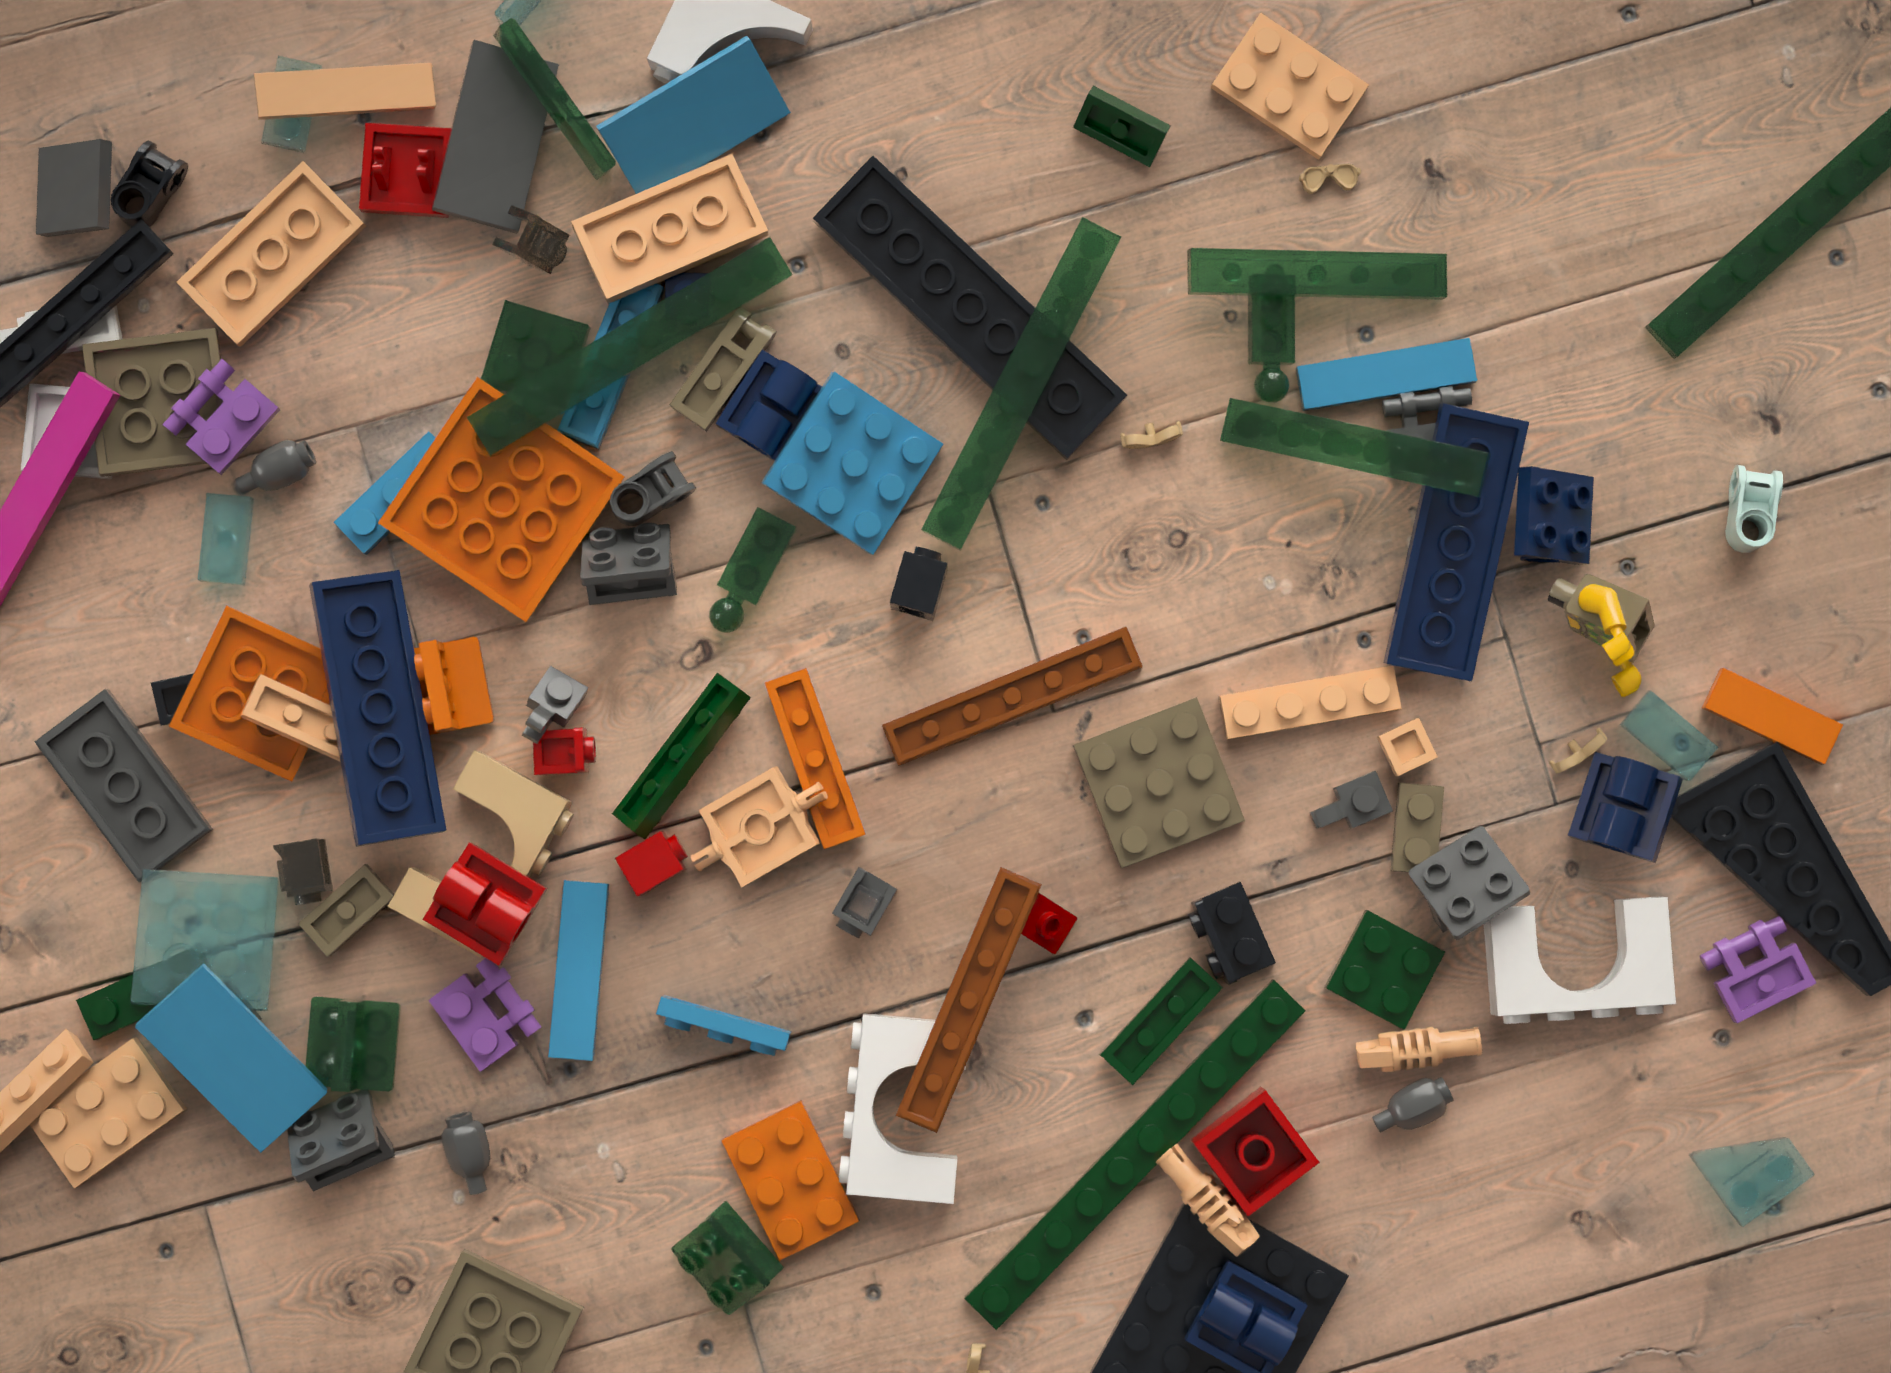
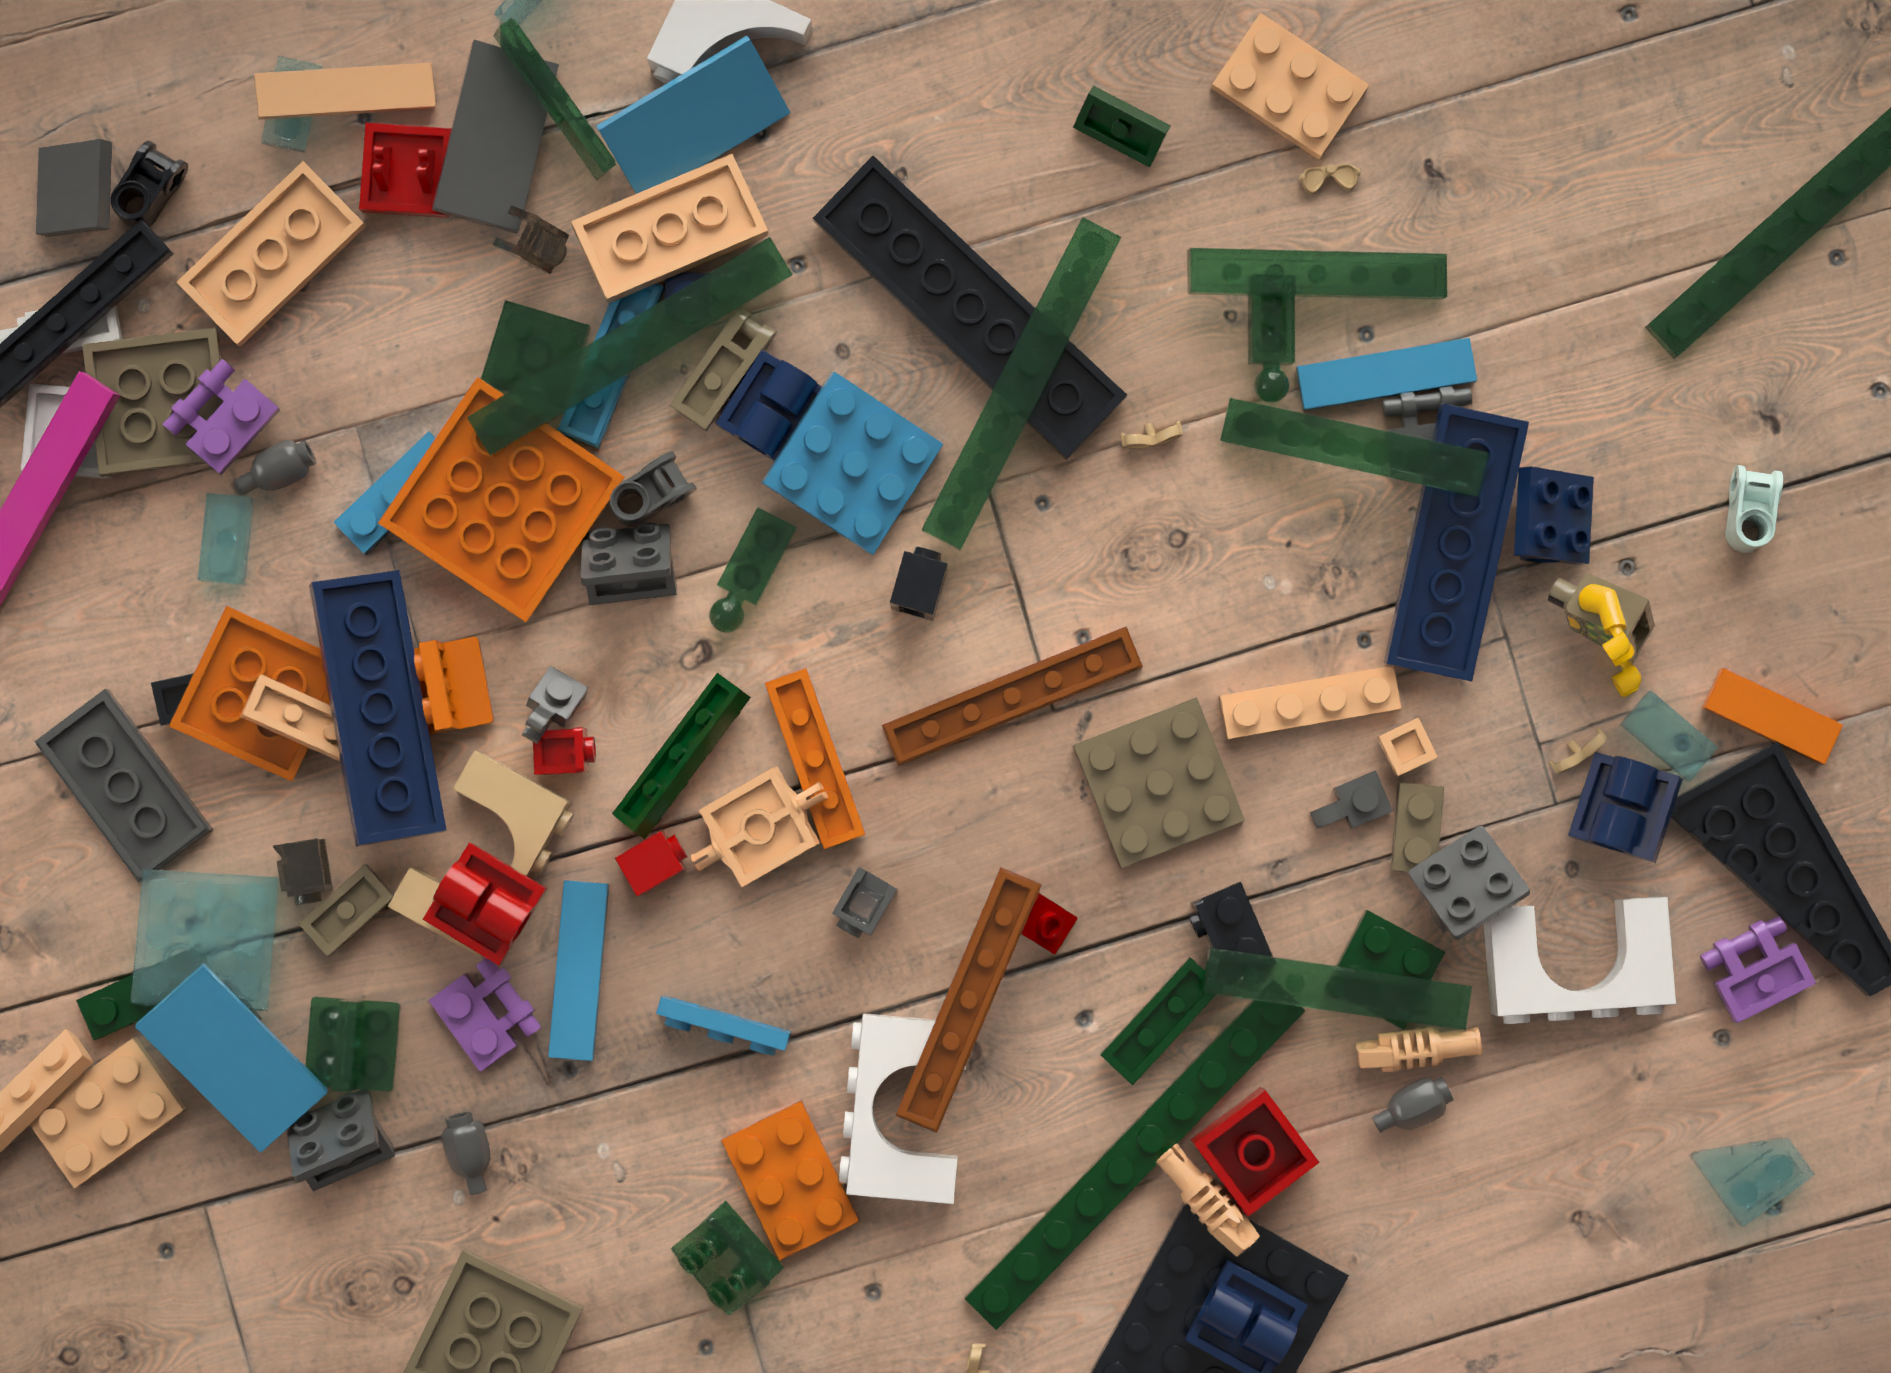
none -> clear green tile [1202,947,1472,1030]

